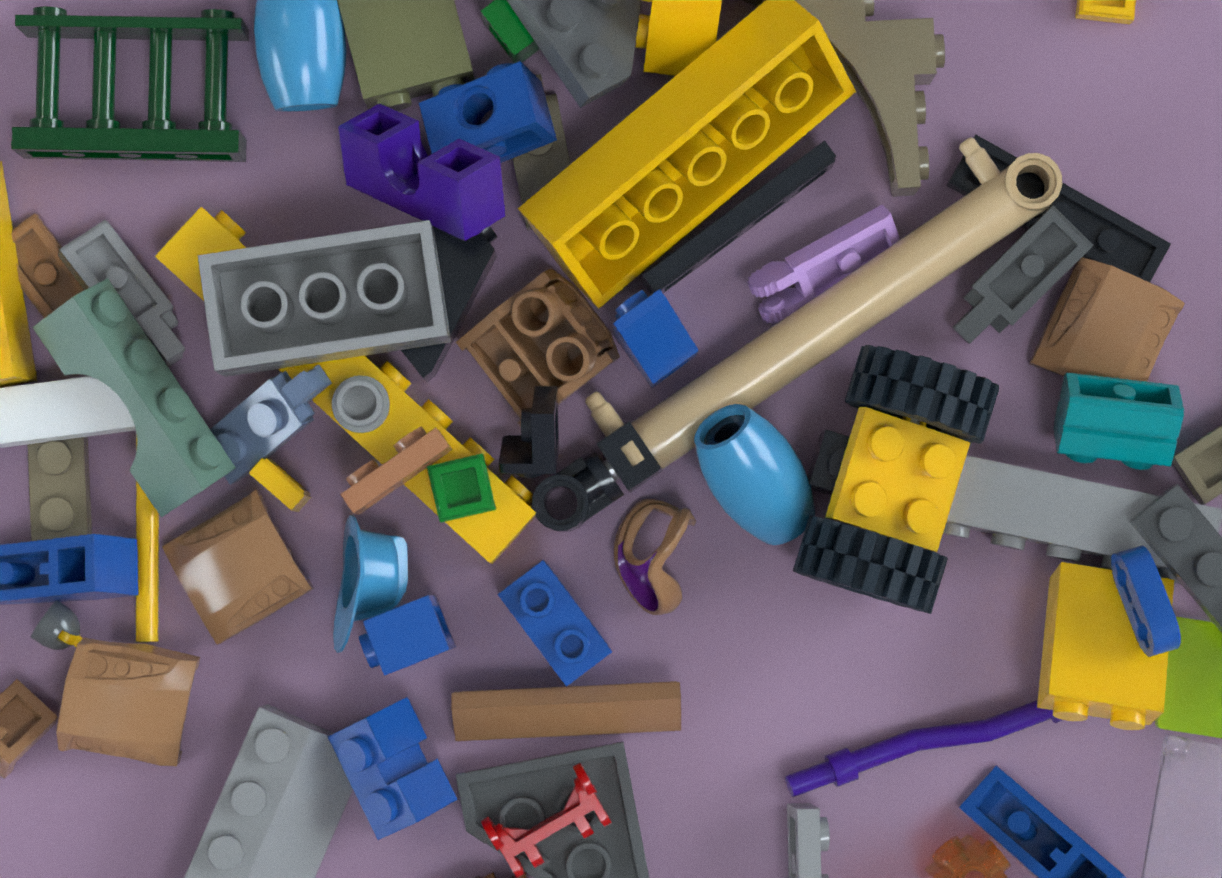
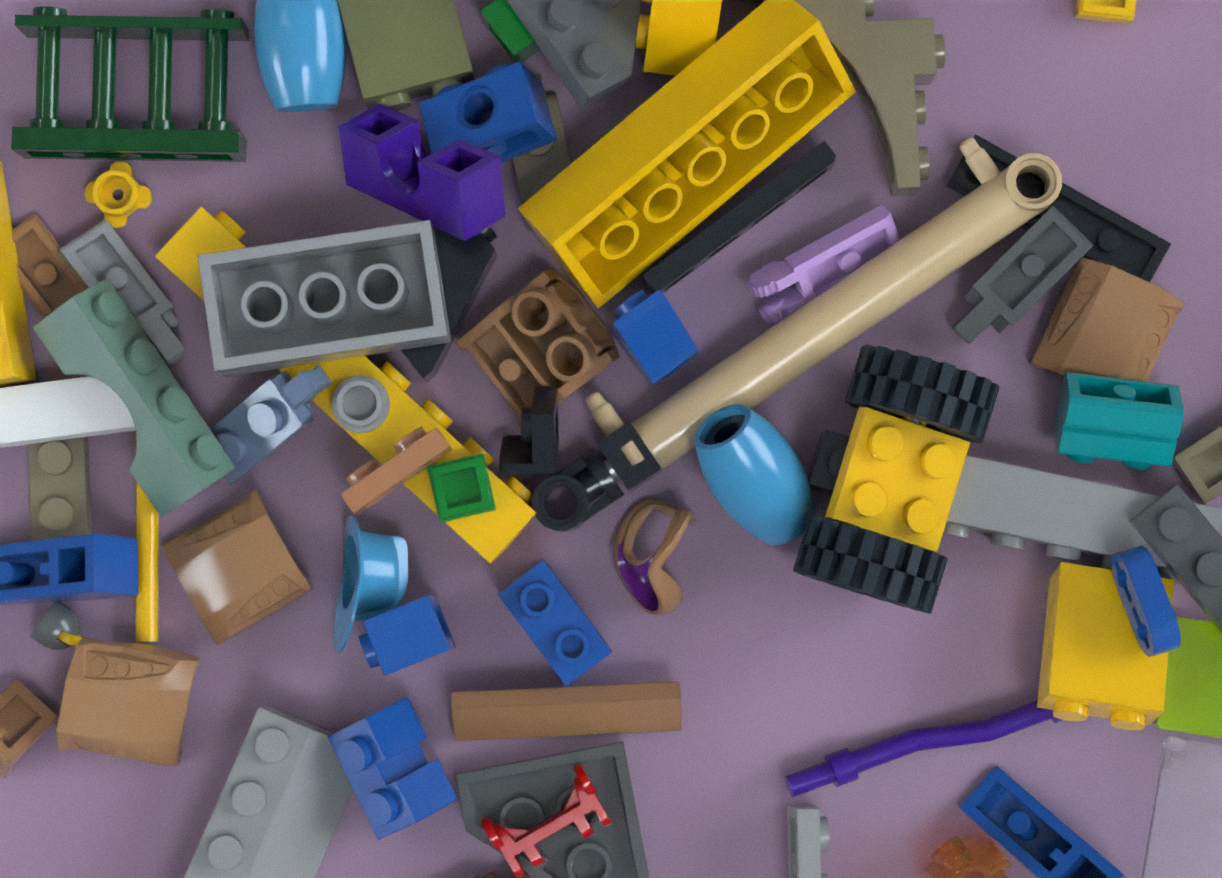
yellow tile [249,458,311,512] -> none
none -> yellow plate [84,162,152,229]

